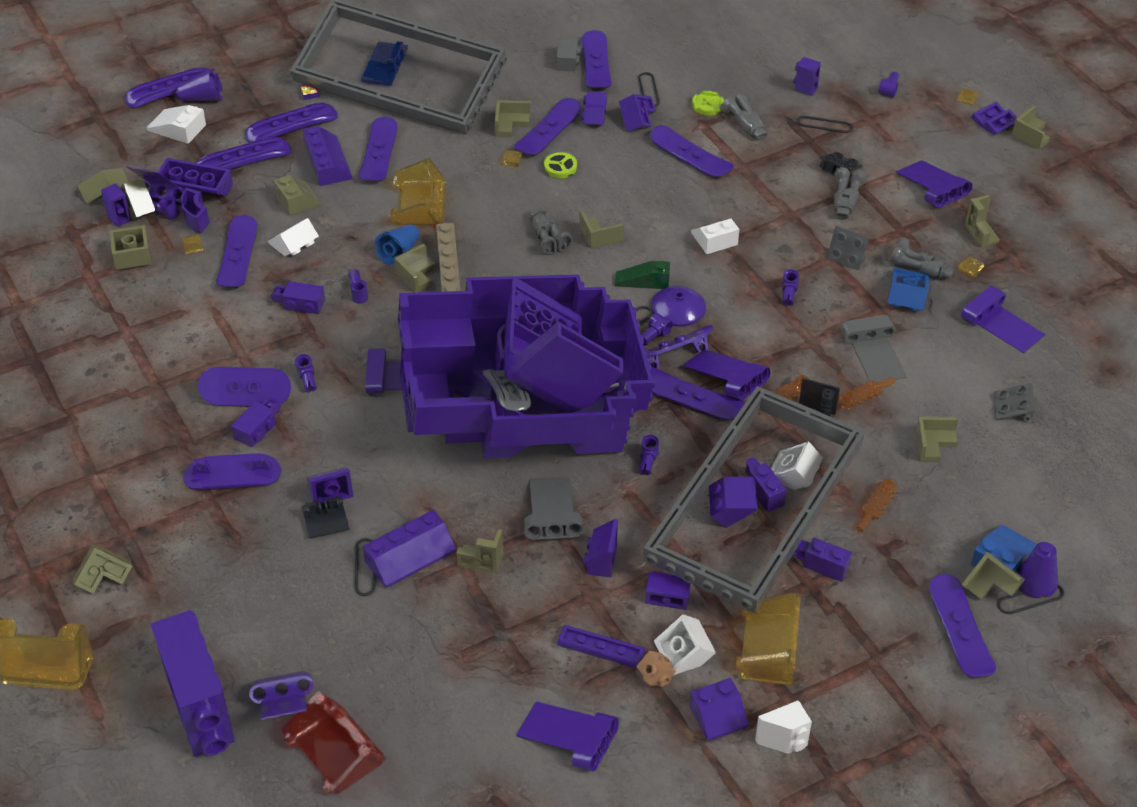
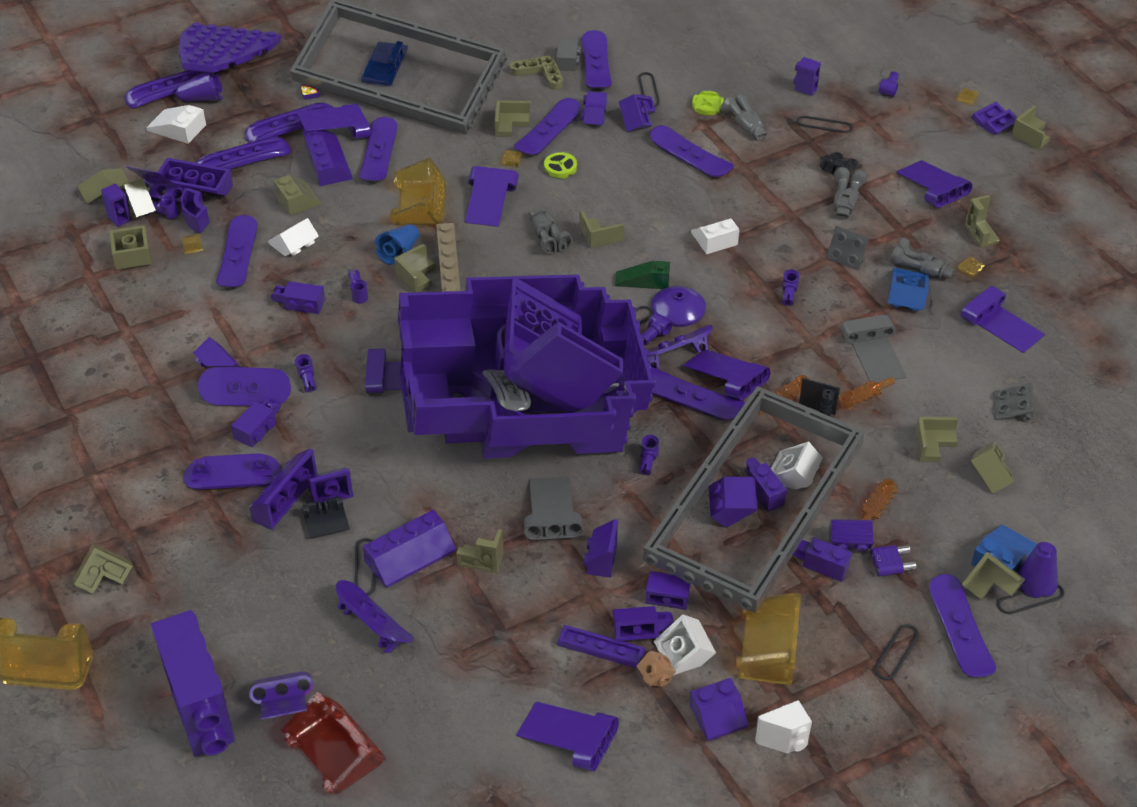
none -> dark purple wing [179,22,281,73]
none -> dark purple slope [193,337,241,369]
none -> dark purple slope [249,449,317,530]
none -> dark purple piece [296,104,371,139]
none -> dark purple piece [335,580,414,653]
none -> dark purple piece [465,166,519,227]
none -> olive beam [510,56,563,90]
none -> dark purple brick [613,606,674,641]
none -> dark purple brick [829,519,873,552]
none -> dark purple piece [870,545,916,576]
none -> black piece [875,624,919,680]
none -> olive panel [971,440,1015,493]

